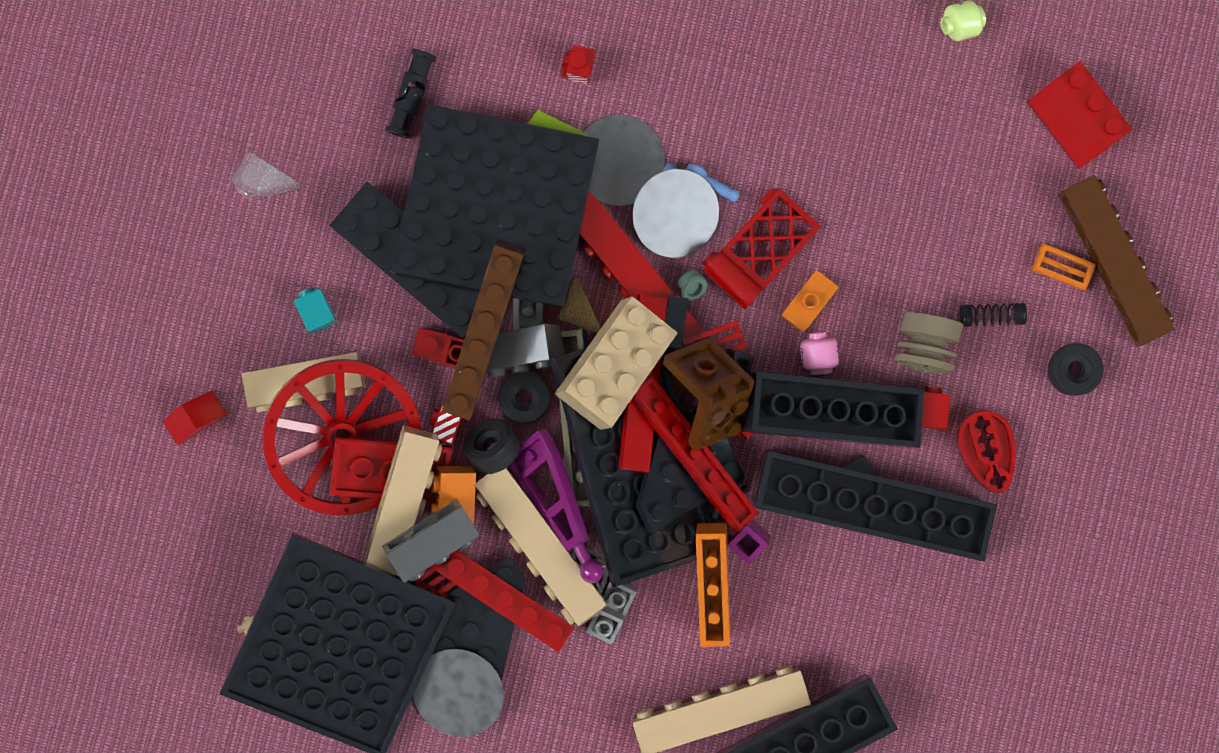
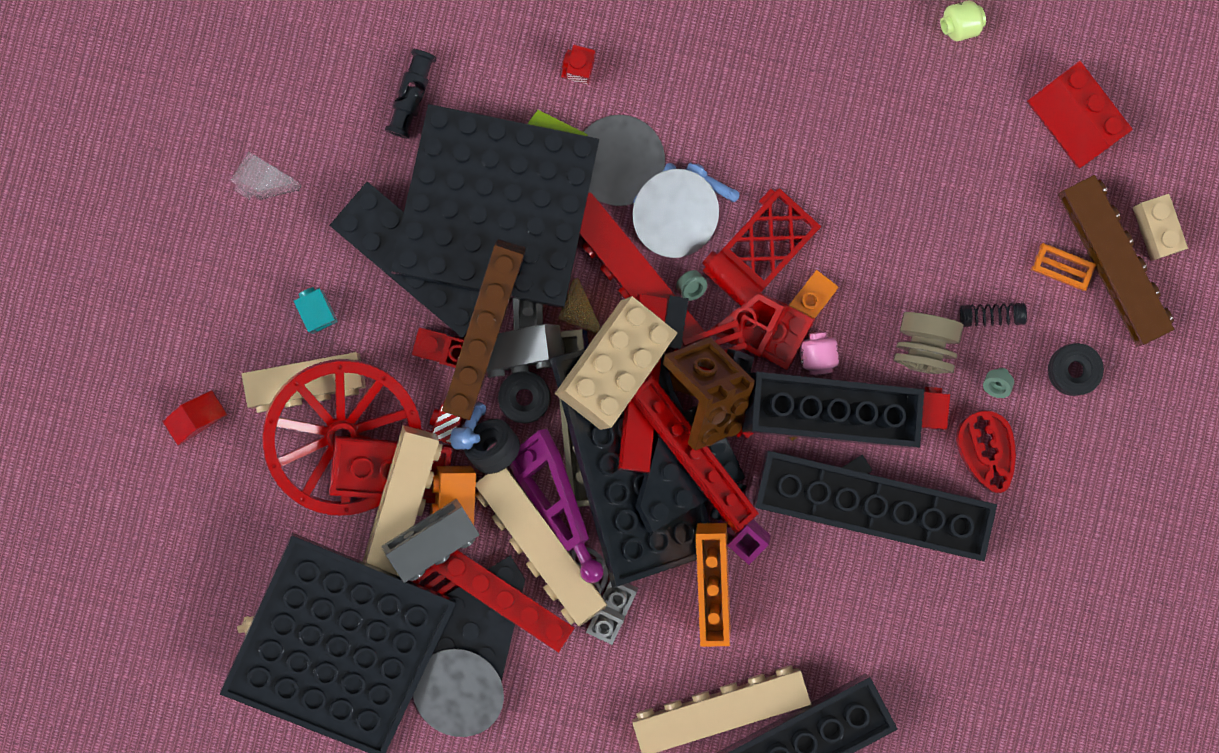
none -> medium blue piece [450,402,486,449]
none -> red slope [710,293,816,370]
none -> sand green tile [983,368,1014,398]
none -> tan brick [1132,194,1188,261]

